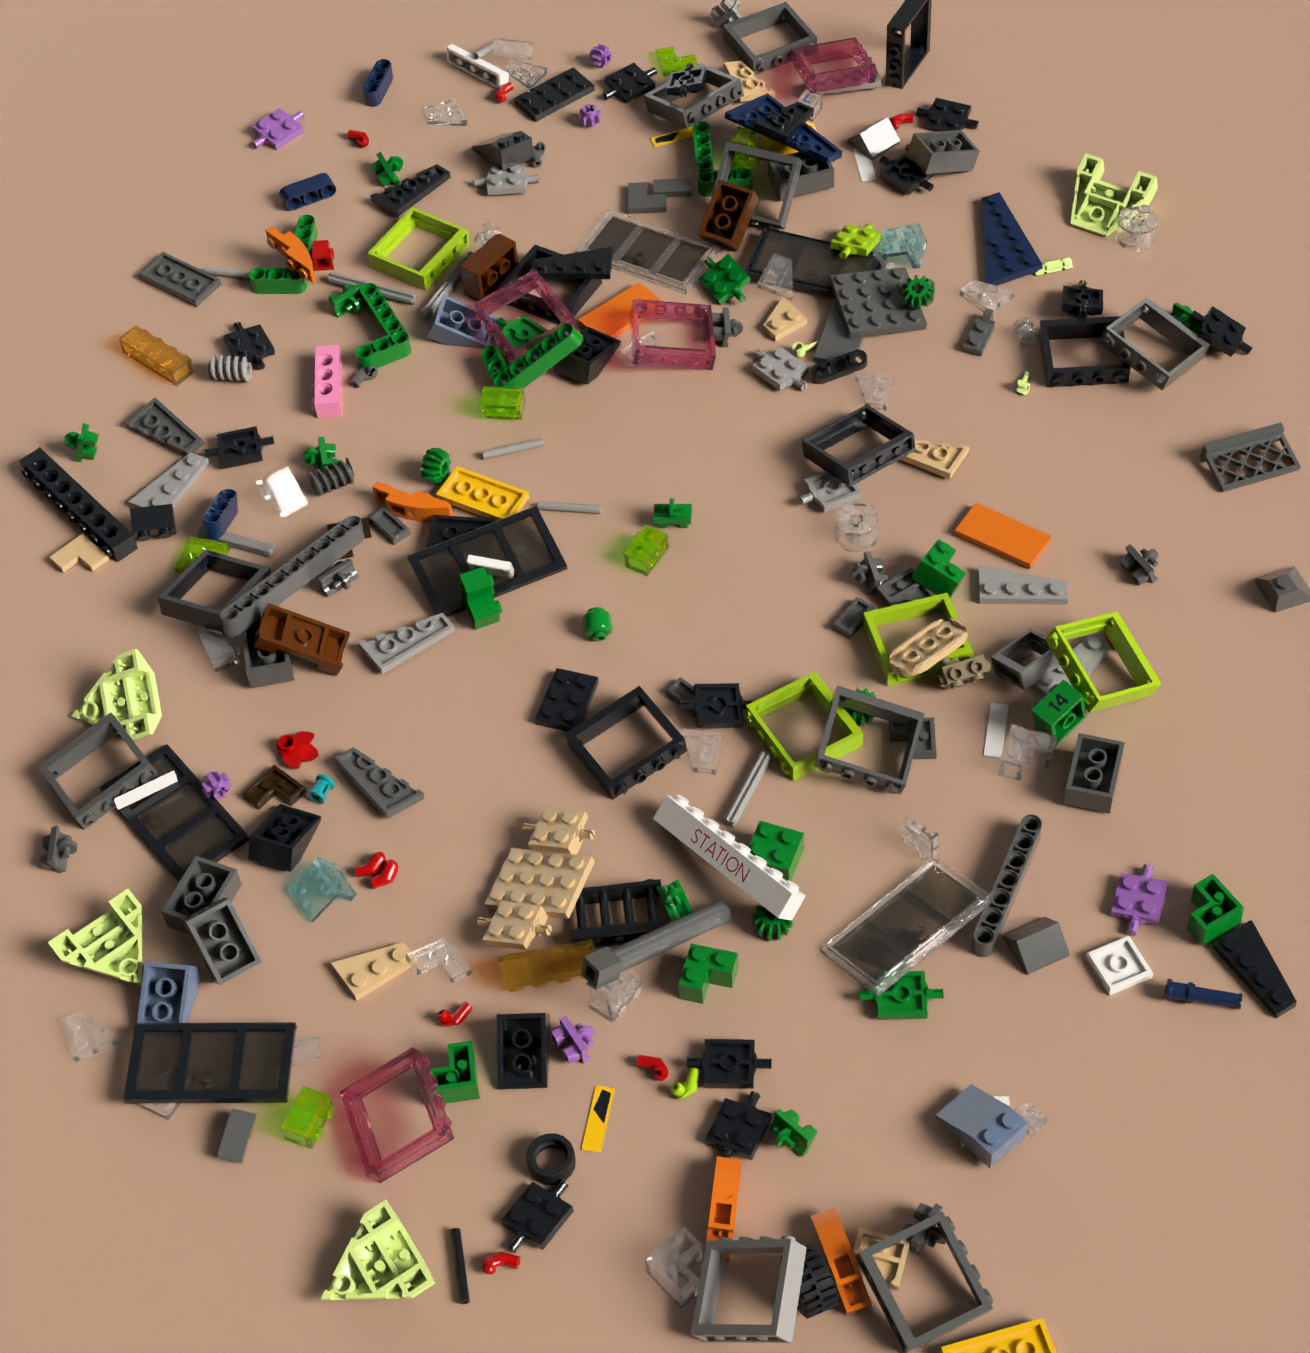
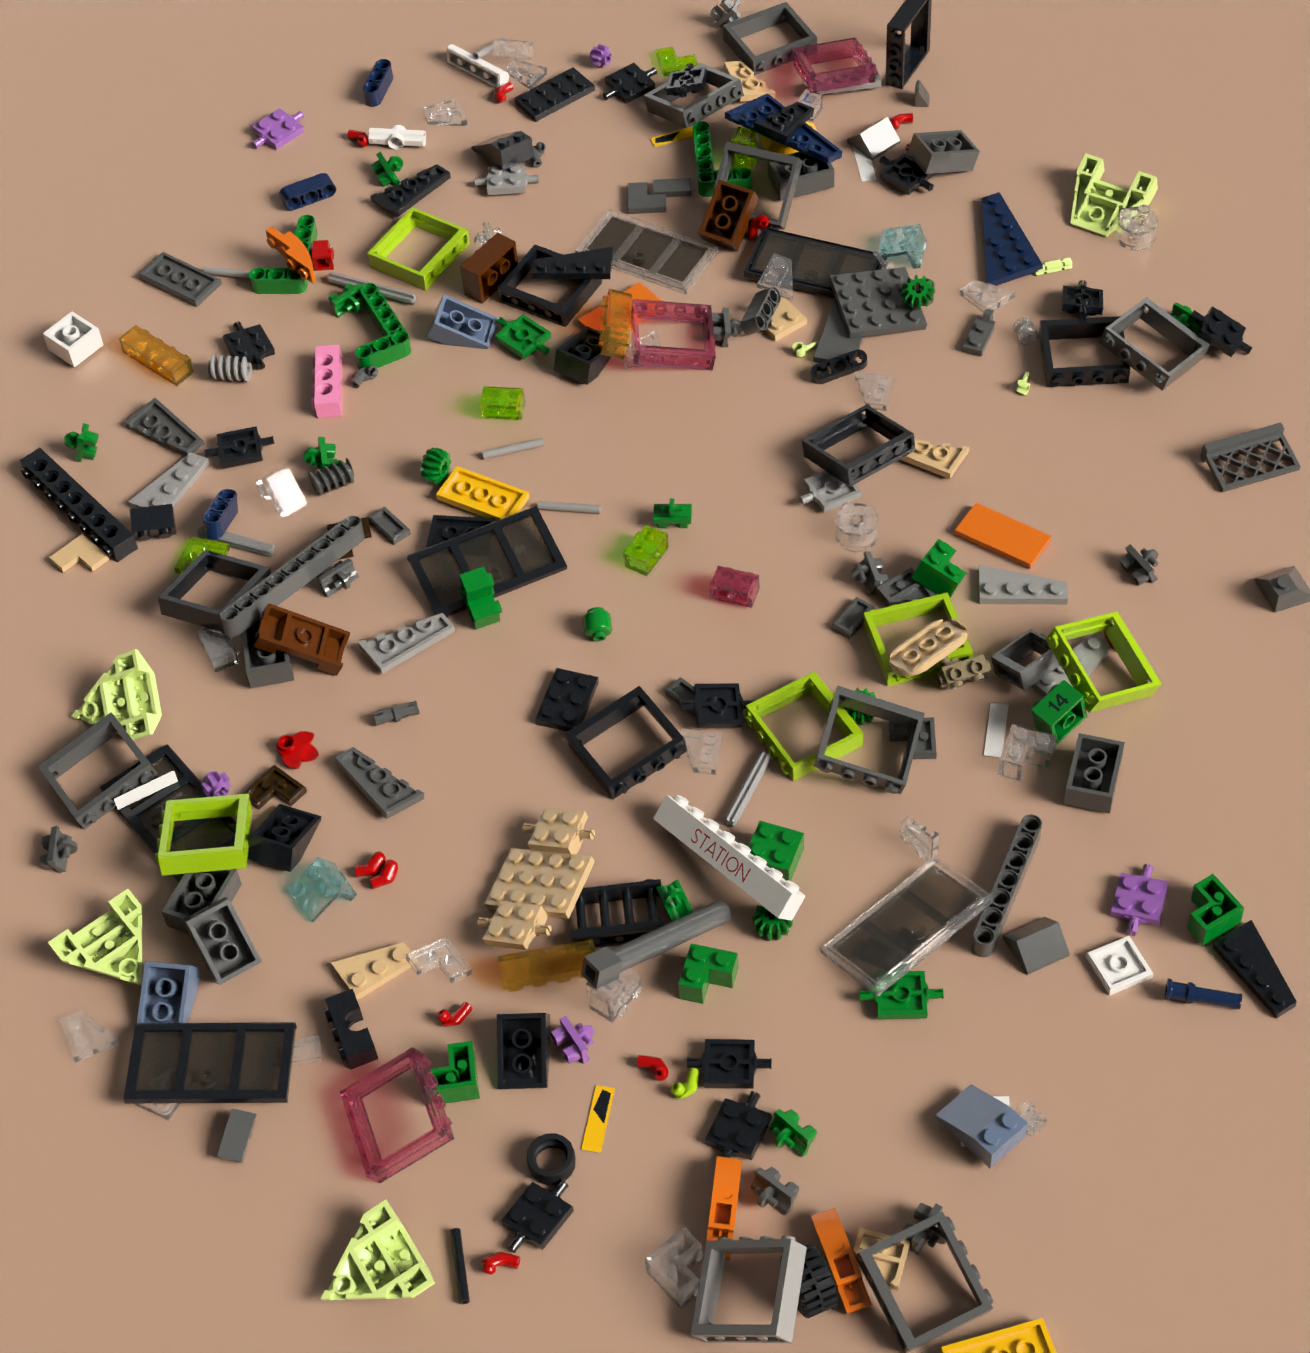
clear neon green brick [281,1086,334,1149] -> none
teal bush [307,774,335,804] -> none
orange slope [372,481,453,522] -> none
light grey axle [420,251,474,319] -> none
white tile [467,555,514,578] -> none
clear pink window [474,270,578,361] -> none
green beam [481,323,583,397] -> none
medium lavender gear [578,104,601,128] -> none
green plate [698,254,751,305] -> none
light grey plate [752,347,809,391] -> none
lime plate [830,223,882,260] -> none
black plate [916,98,979,132] -> none
none -> white brick [43,311,103,367]
none -> lime window [155,793,252,876]
none -> black arch [323,988,378,1069]
none -> white piece [368,125,426,150]
none -> dark grey pin [373,701,420,726]
none -> clear yellow brick [598,289,632,360]
none -> clear pink brick [710,566,760,608]
none -> dark grey beam [741,287,781,335]
none -> red arm [747,215,769,239]
none -> dark grey hips [750,1167,799,1215]
none -> flat silver slope [914,80,930,107]

